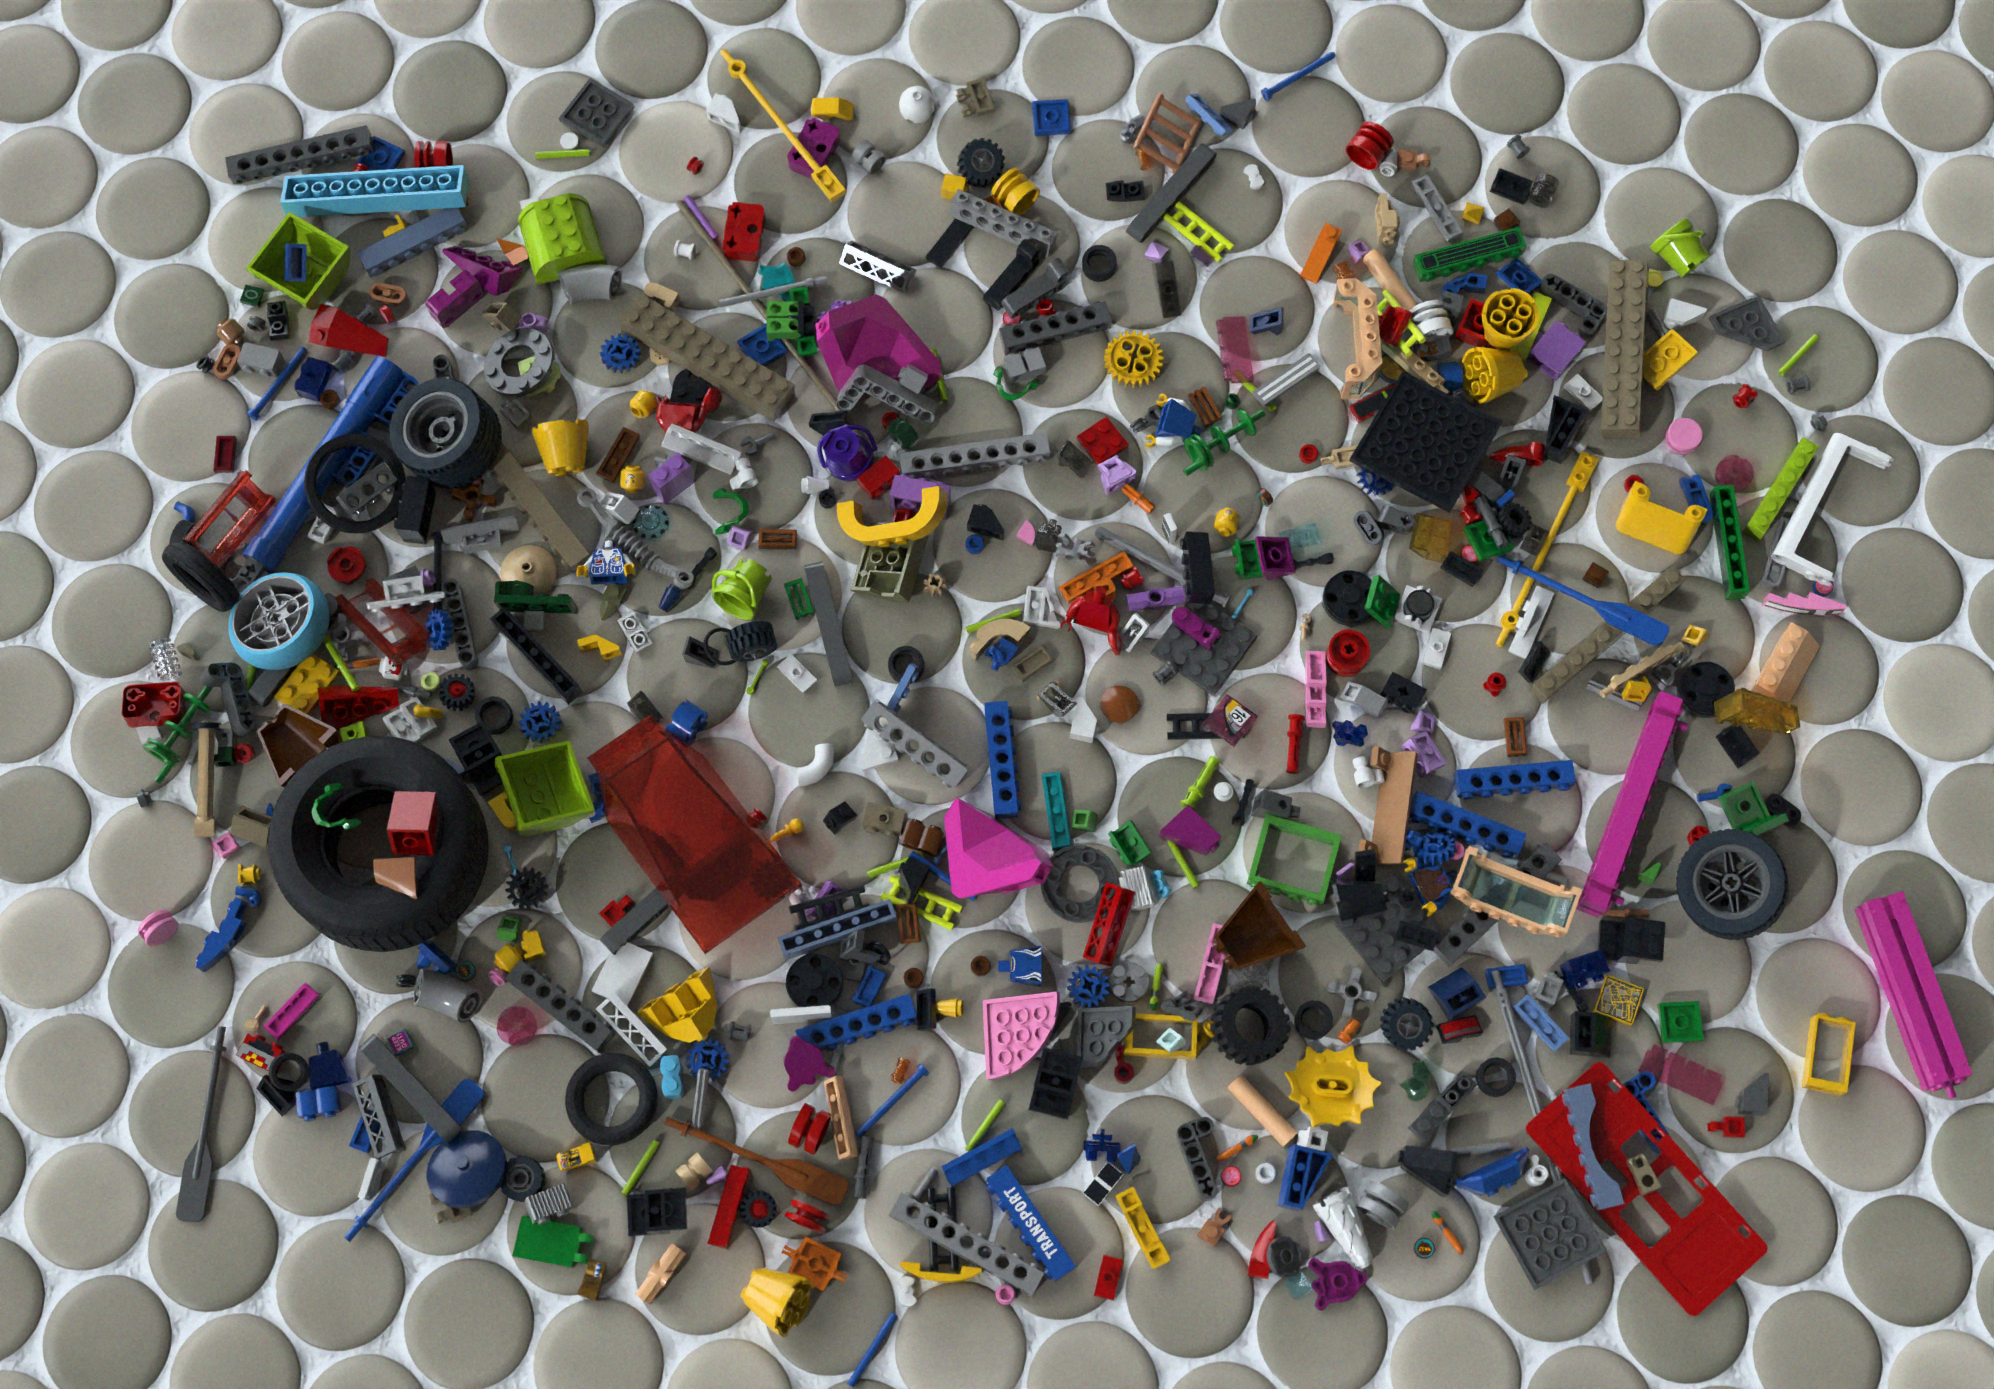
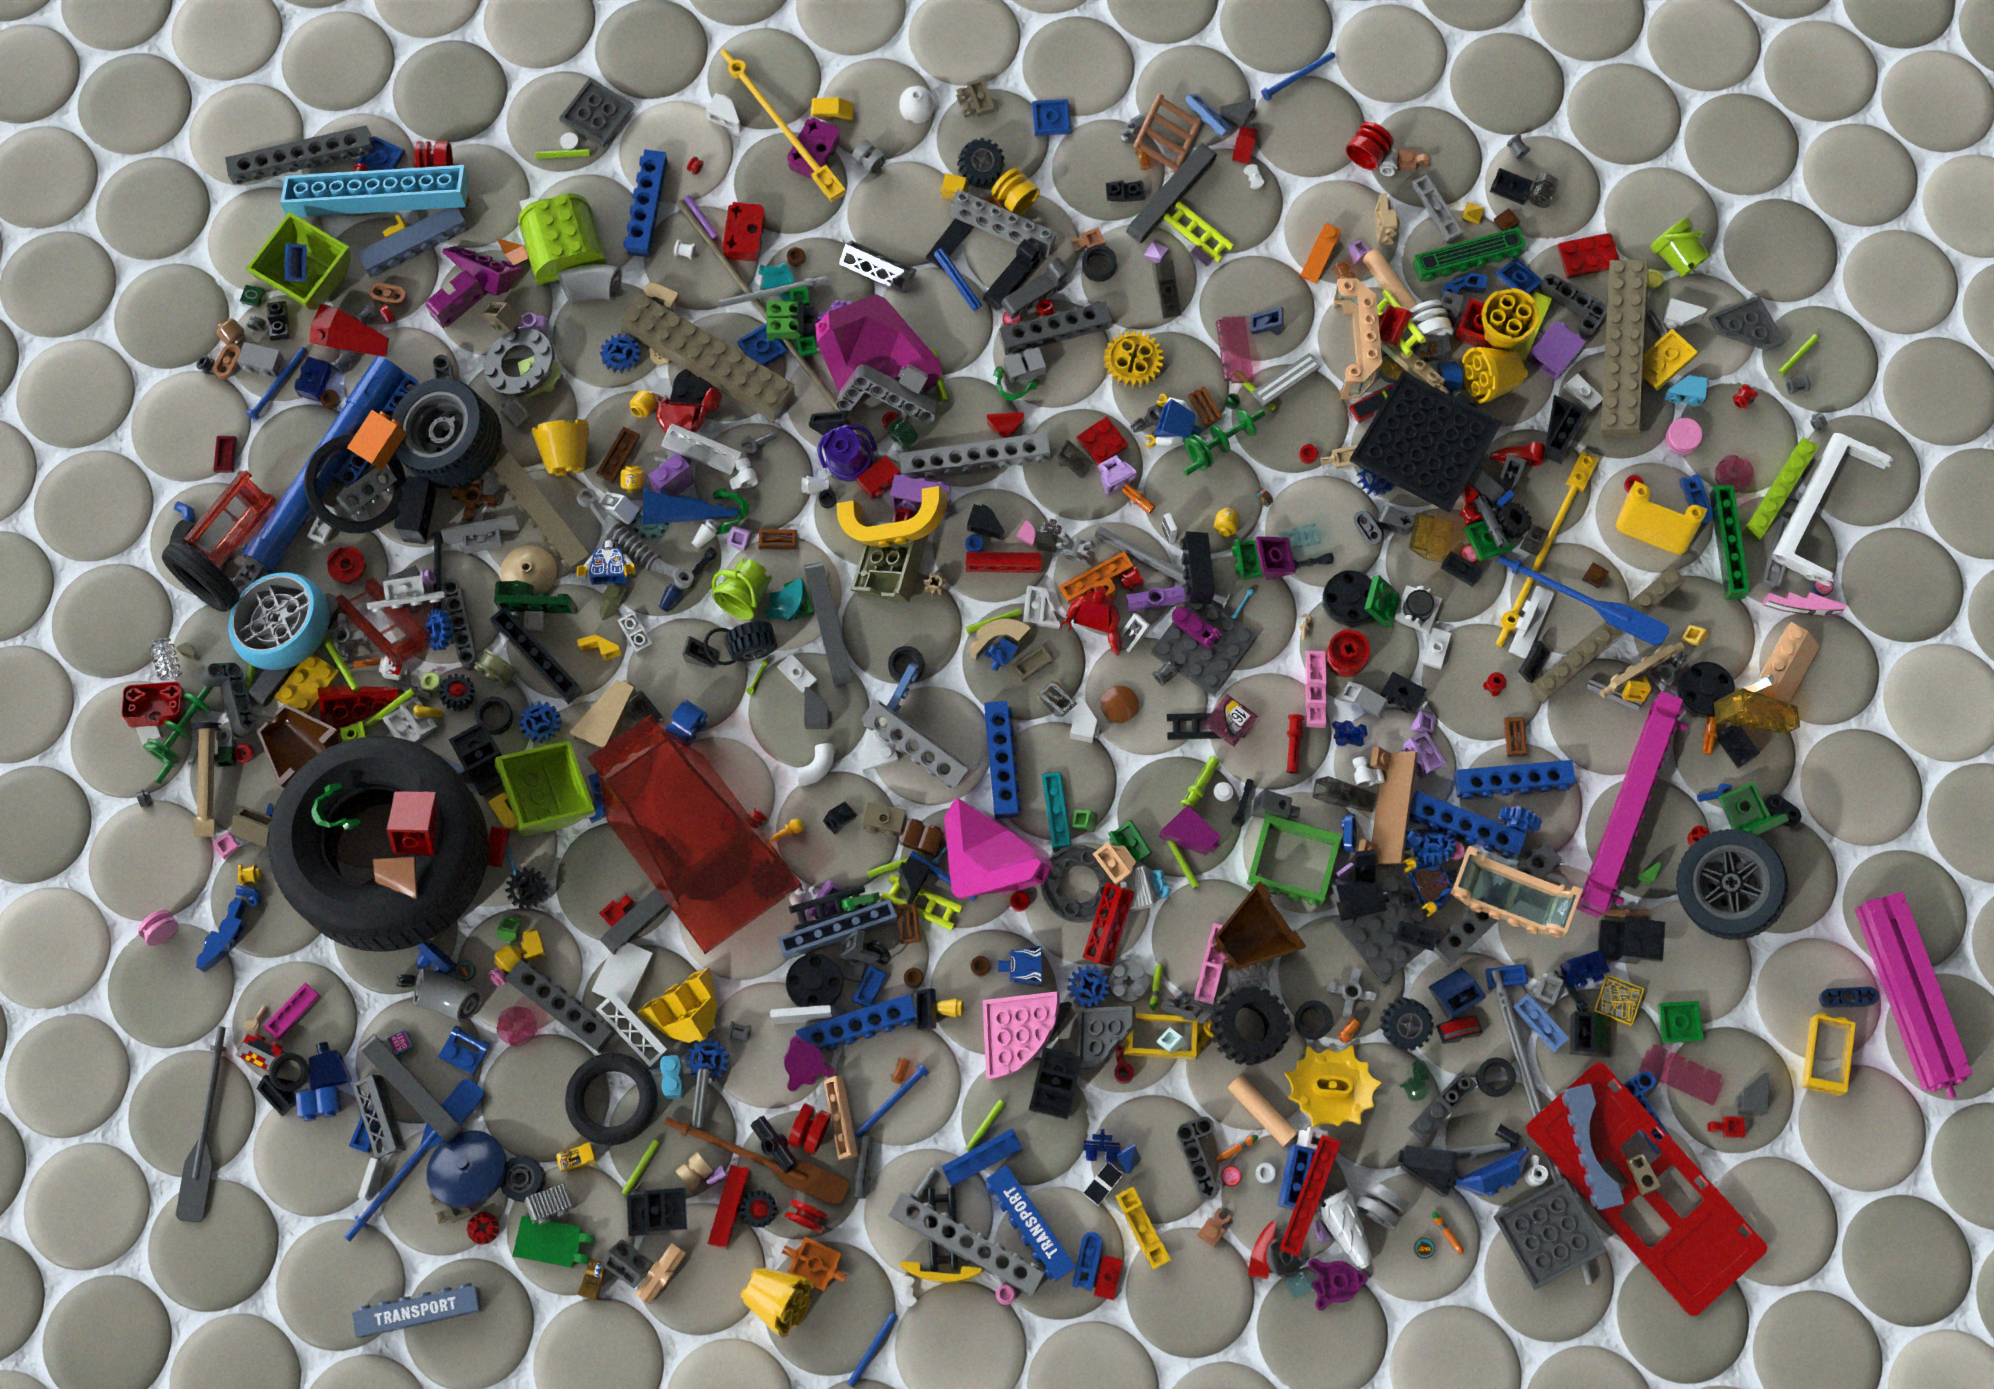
none -> orange brick [347,410,407,470]
none -> sand blue brick [352,1283,482,1338]
none -> lime bar [365,688,416,728]
none -> blue plate [438,1025,491,1076]
none -> red gear [466,1211,500,1245]
none -> olive wheel [474,649,520,690]
none -> red plate [487,826,511,868]
none -> tan slope [569,680,636,753]
none -> dark grey brick [602,1239,653,1289]
none -> blue brick [624,149,668,257]
none -> blue wedge [643,487,738,525]
none -> white cone [691,521,718,550]
none -> black piece [750,1116,799,1174]
none -> teal arm [765,578,804,622]
none -> dark grey slope [804,687,832,729]
none -> green plate [841,892,880,911]
none -> blue axle [934,248,981,311]
none -> red fence [966,552,1042,573]
none -> red slope [987,412,1024,438]
none -> red tile [1010,891,1030,912]
none -> nougat plate [1070,227,1105,254]
none -> blue plate [1072,1232,1102,1291]
none -> light nougat slope [1093,842,1136,885]
none -> red slope [1232,126,1258,164]
none -> red plate [1279,1134,1341,1257]
none -> clear smoke slope [1312,776,1376,812]
none -> blue plate [1341,814,1357,852]
none -> black pin [1494,1123,1522,1146]
none -> blue gear [1498,806,1542,833]
none -> red plate [1557,232,1619,279]
none -> medium azure slope [1664,375,1708,406]
none -> orange axle [1702,717,1719,755]
none -> plate [1733,674,1775,700]
none -> dark blue beam [1819,987,1879,1008]

